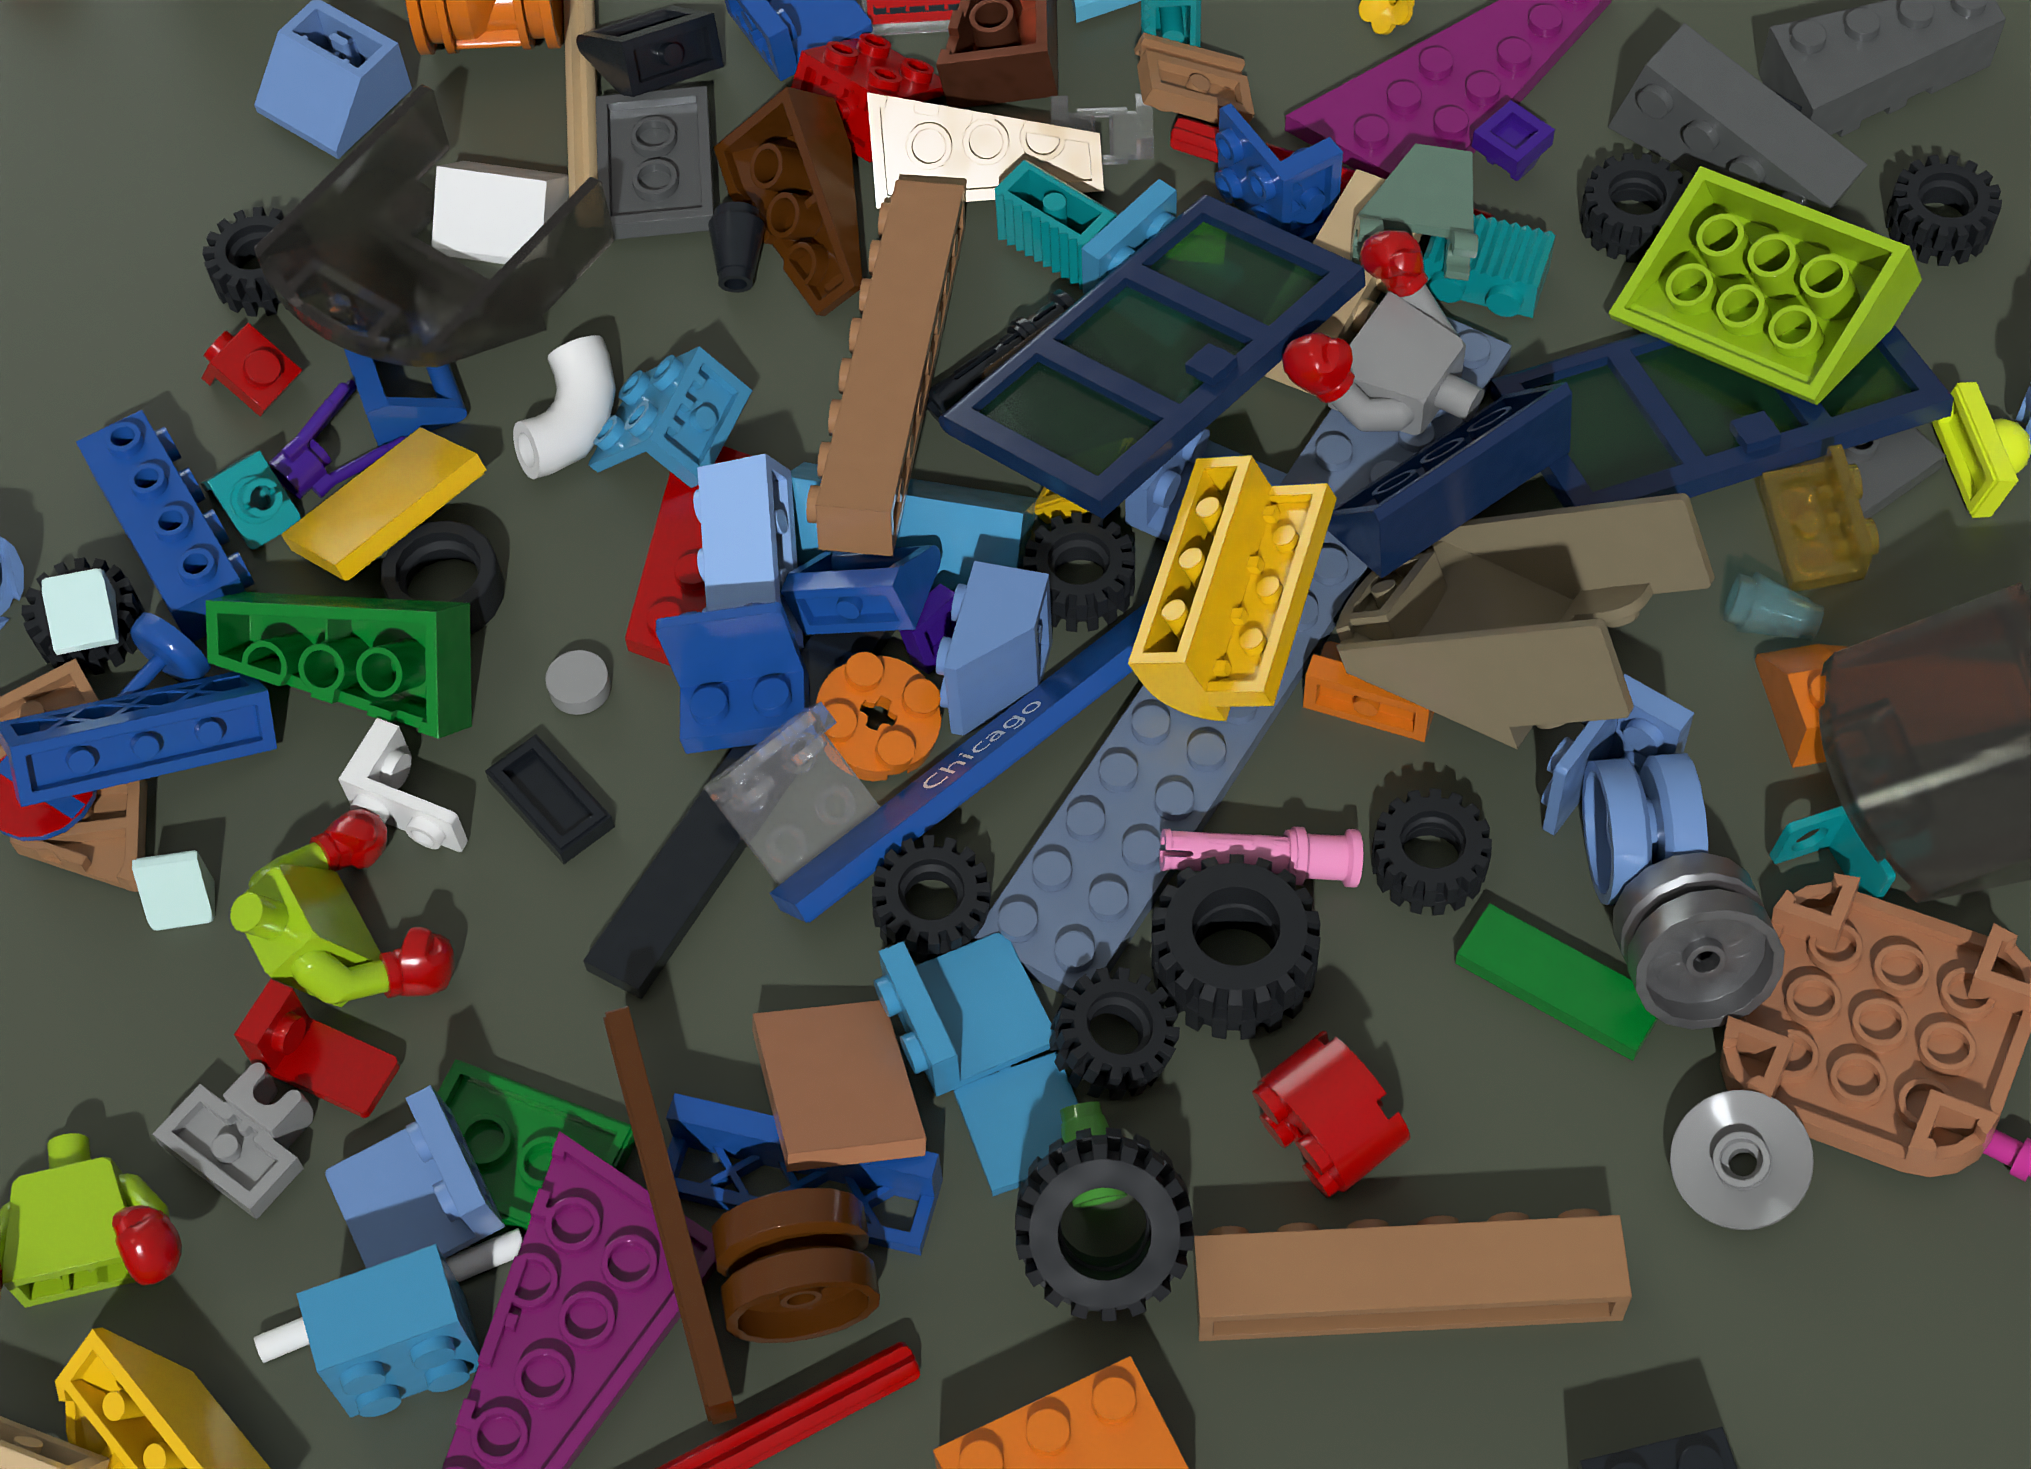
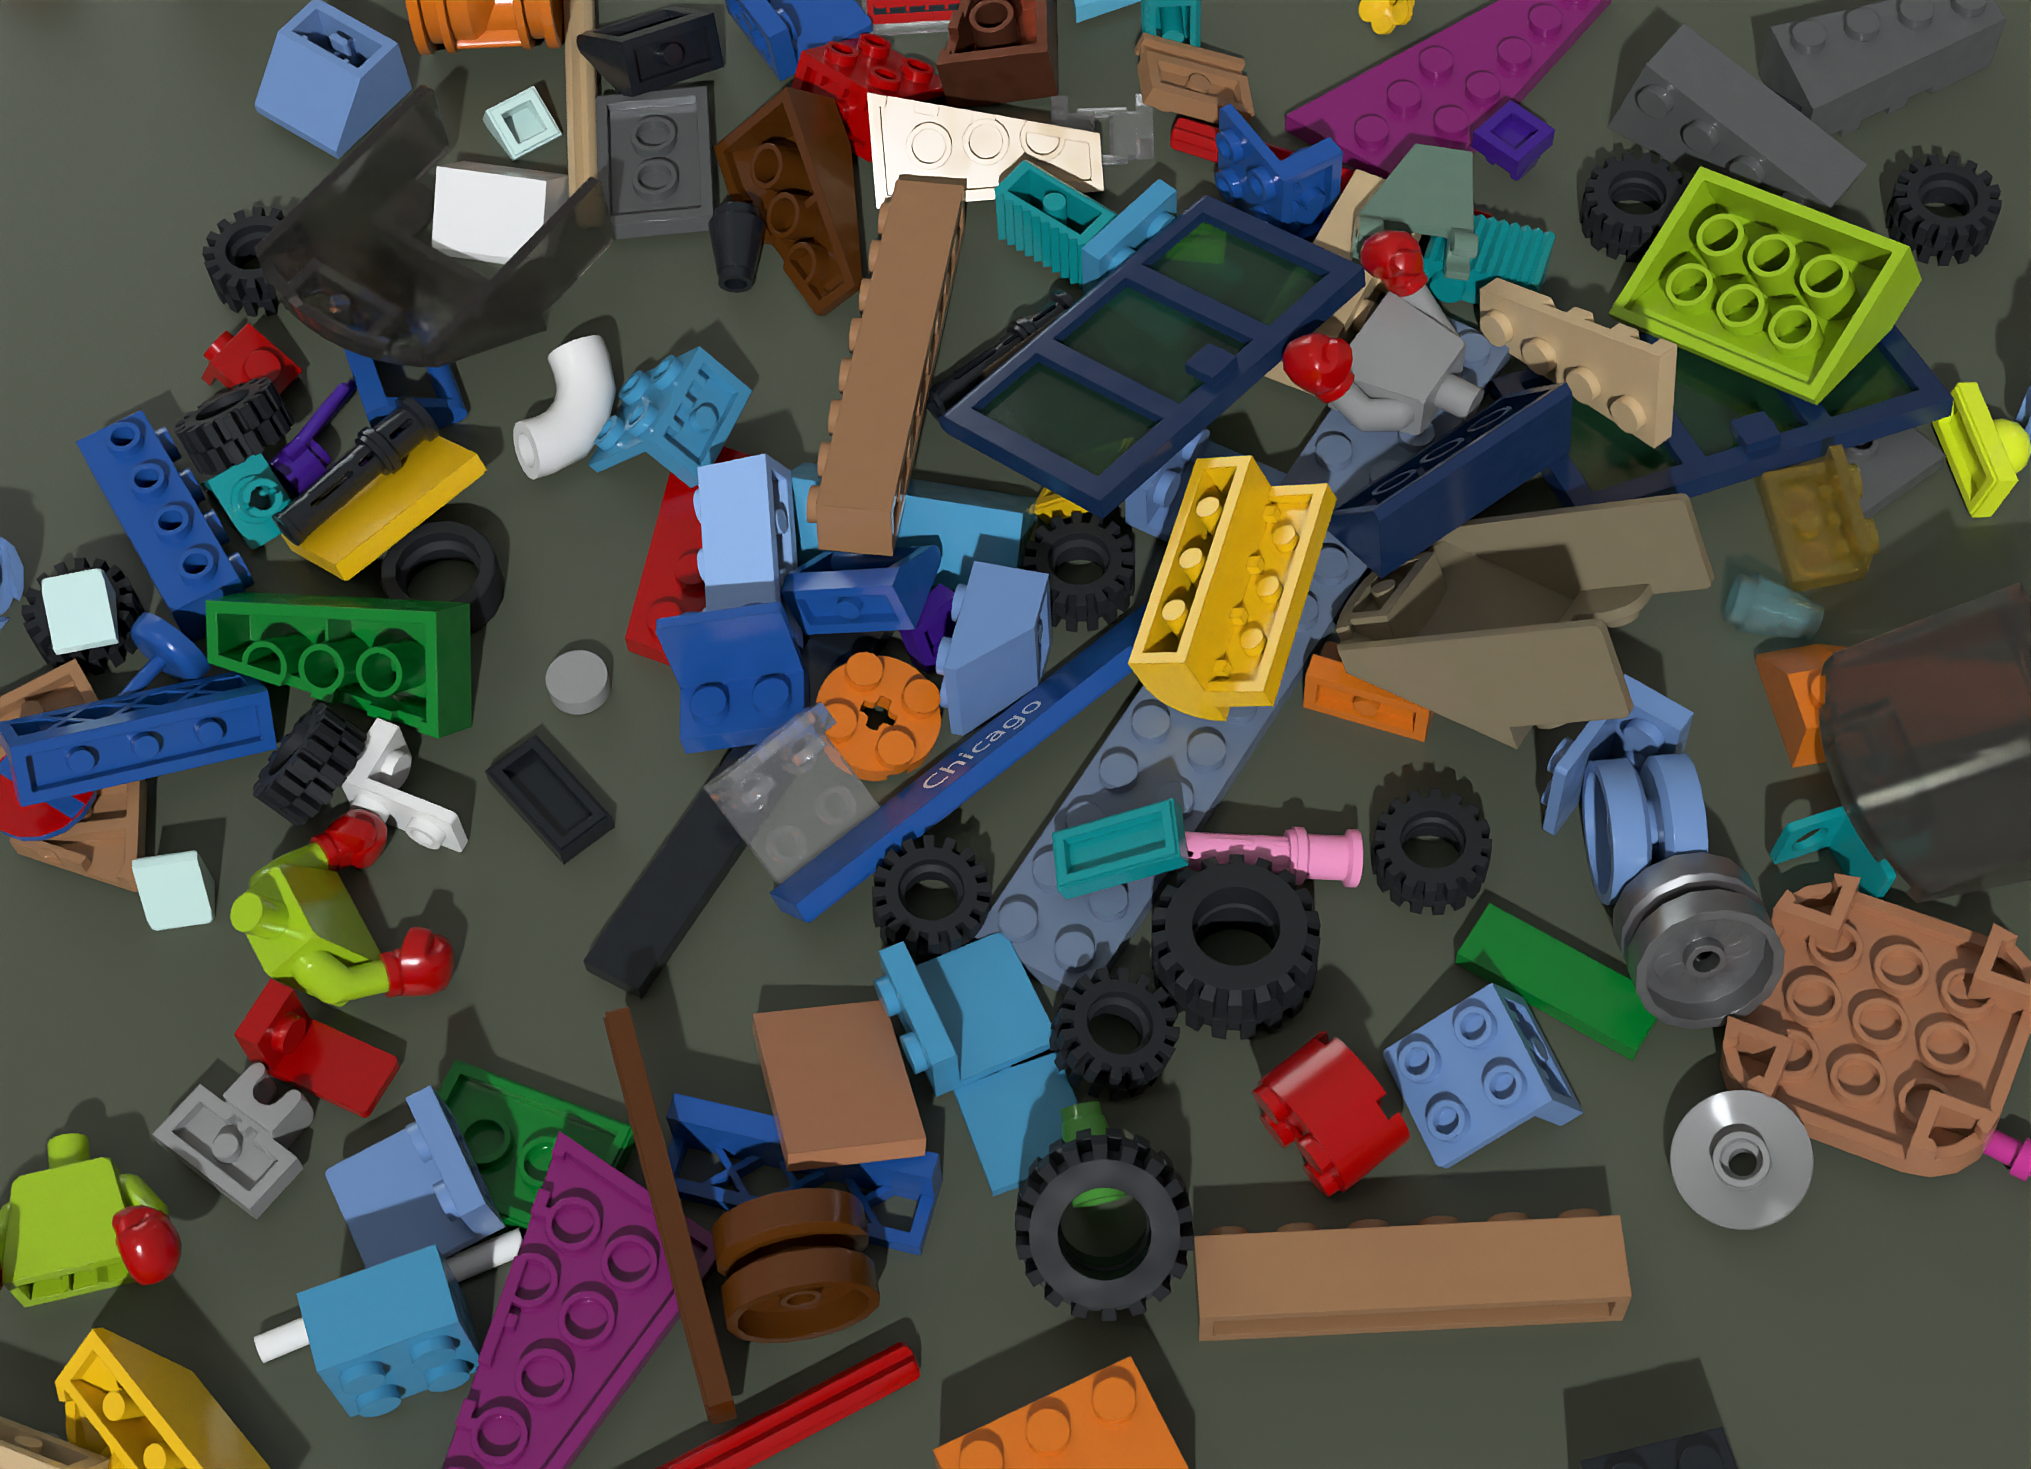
none -> black tyre [174,377,295,475]
none -> black tyre [253,703,367,826]
none -> black pin [272,394,439,546]
none -> light aqua slope [482,86,562,161]
none -> teal tile [1052,798,1189,900]
none -> medium blue bracket [1383,983,1584,1169]
none -> tan wing [1480,278,1677,448]

